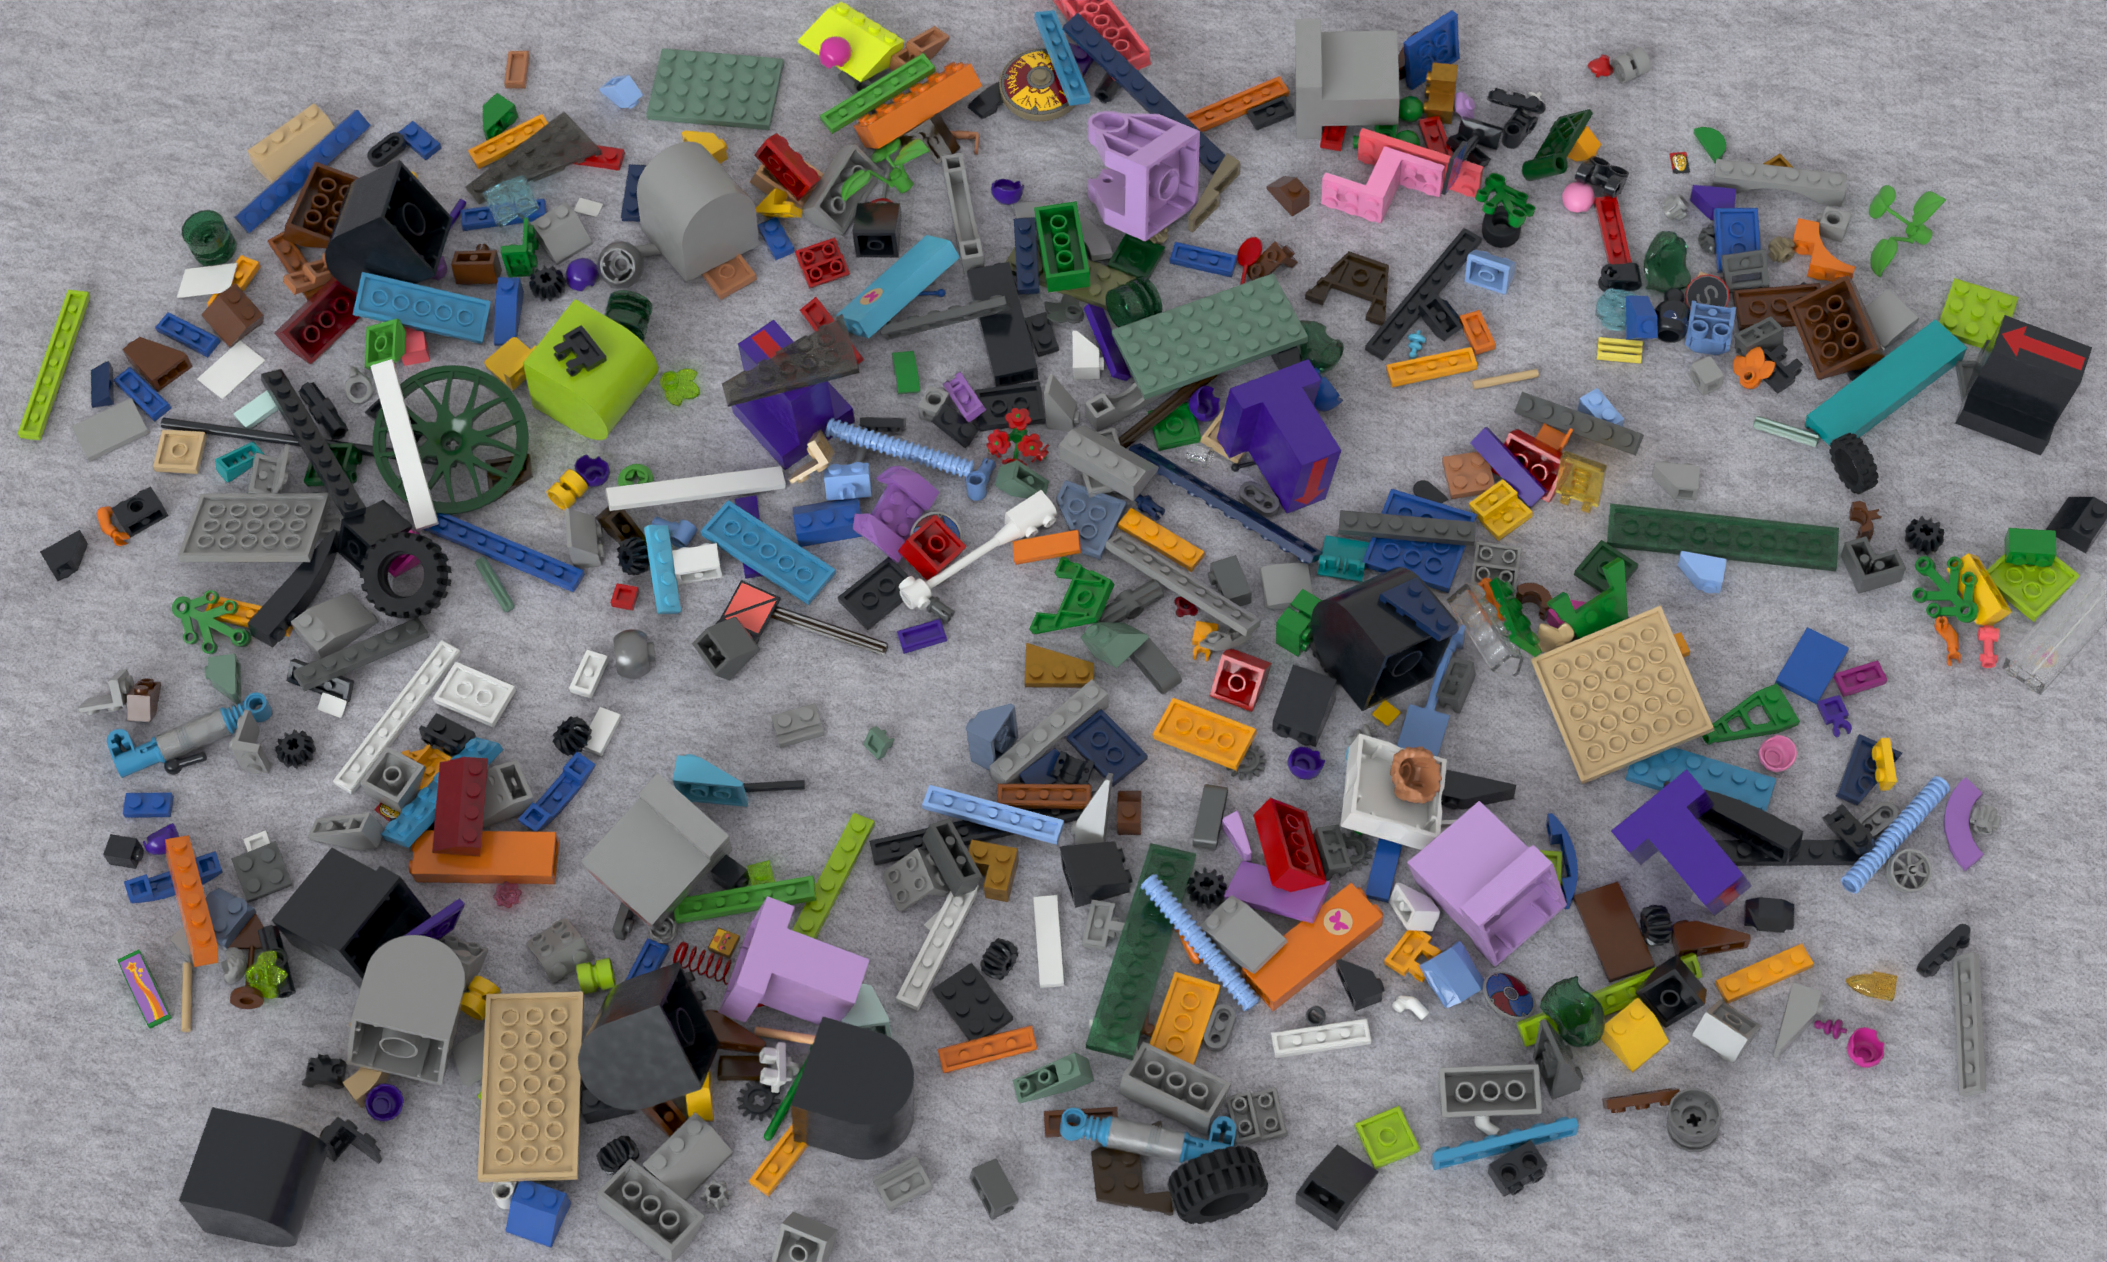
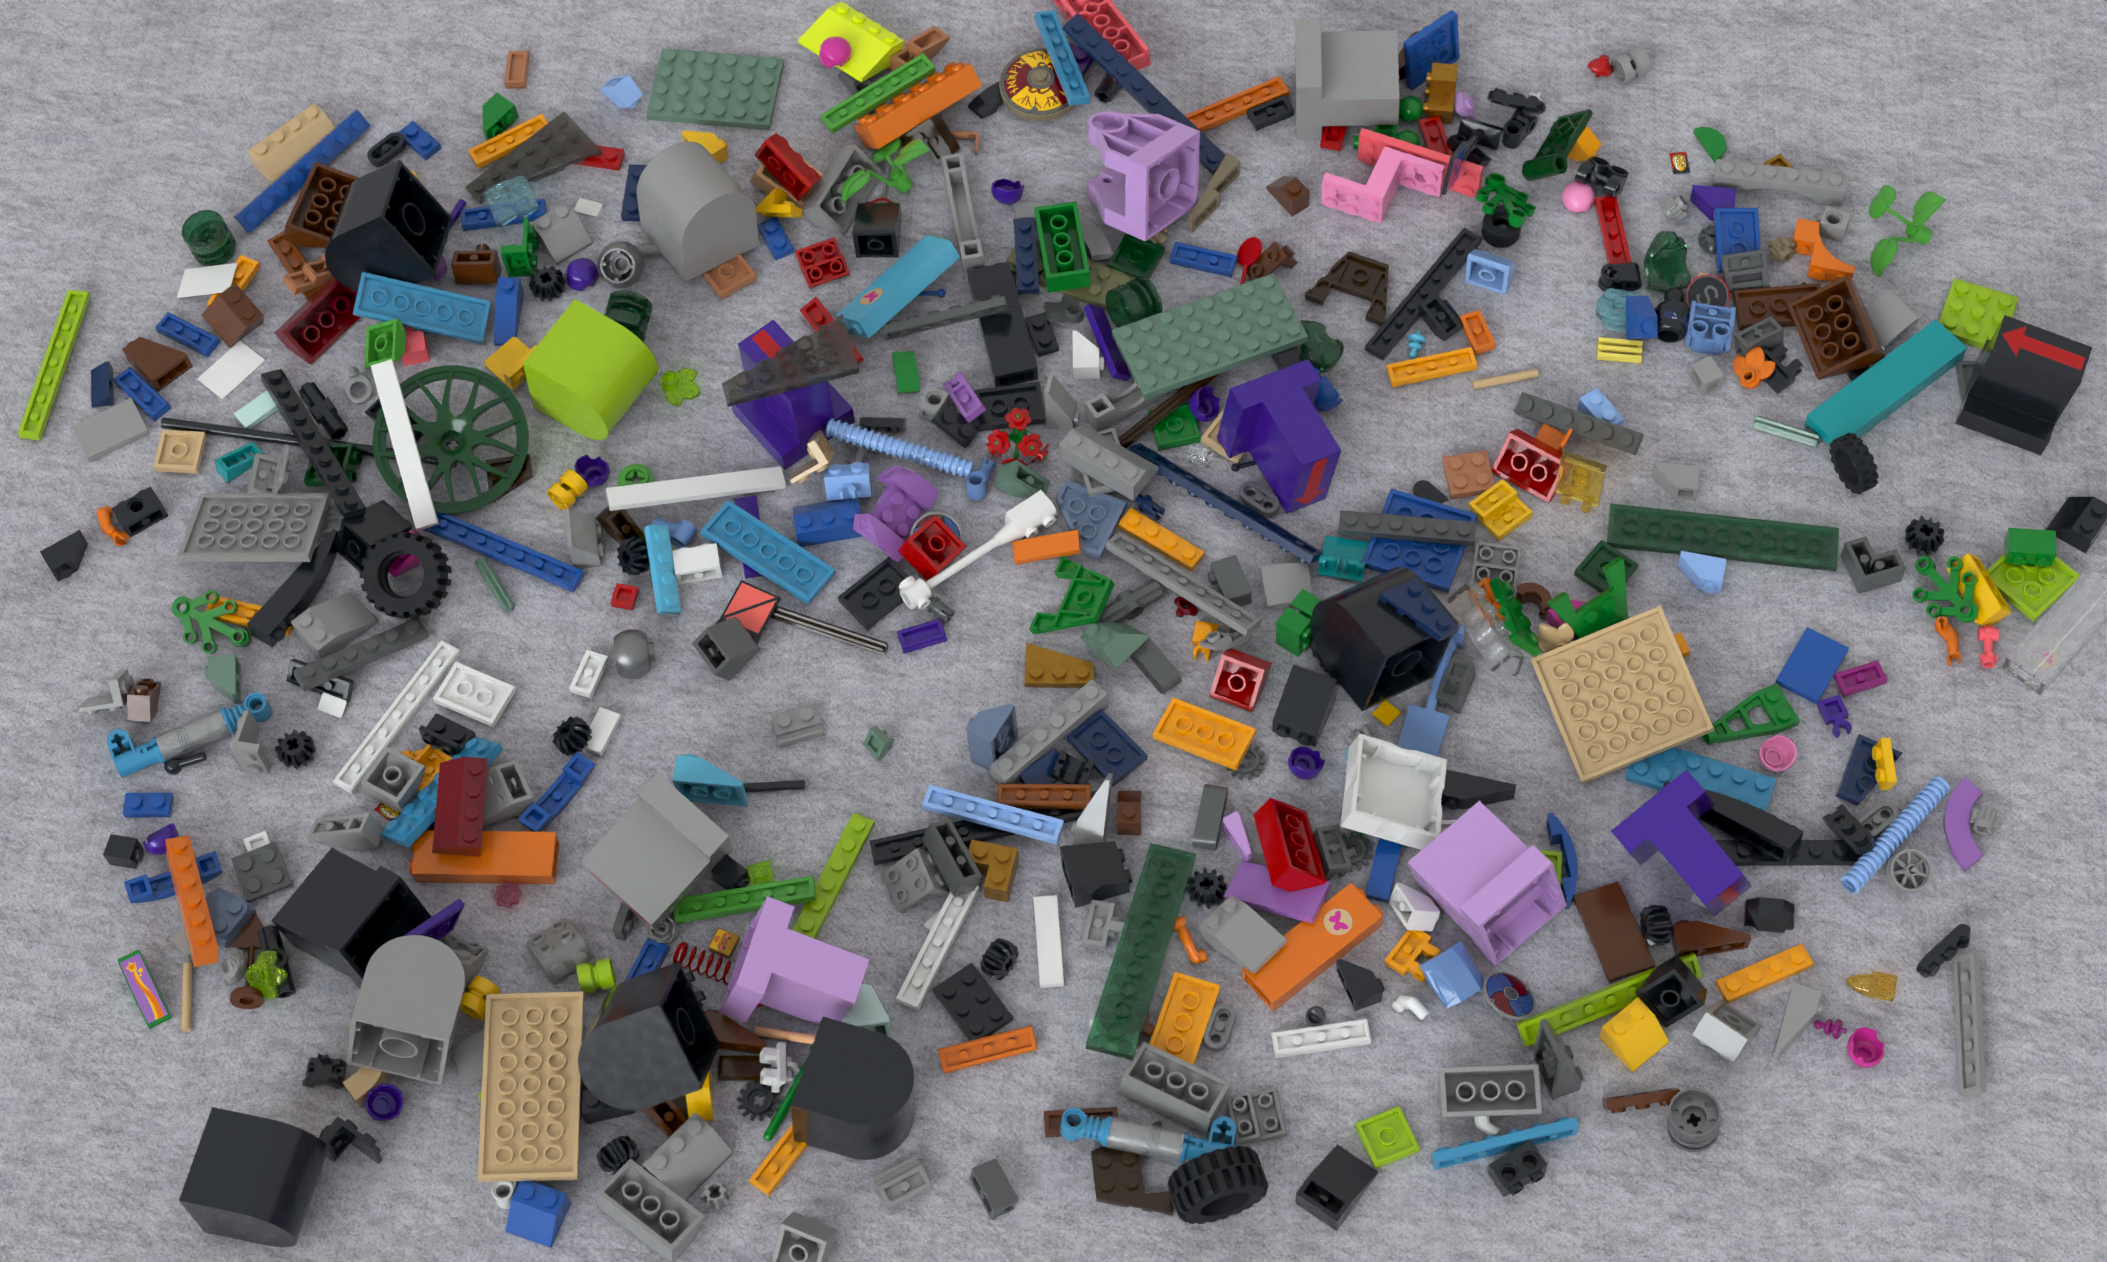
black plate [553,325,607,377] -> none
sand green slope [1013,1052,1094,1103] -> none
light blue piece [1140,874,1260,1011] -> none
nougat hair [1390,746,1442,804] -> none
dark purple tile [1470,427,1548,508] -> none
clear green piece [1540,976,1605,1048] -> none
reddish brown piece [1849,501,1882,541] -> none

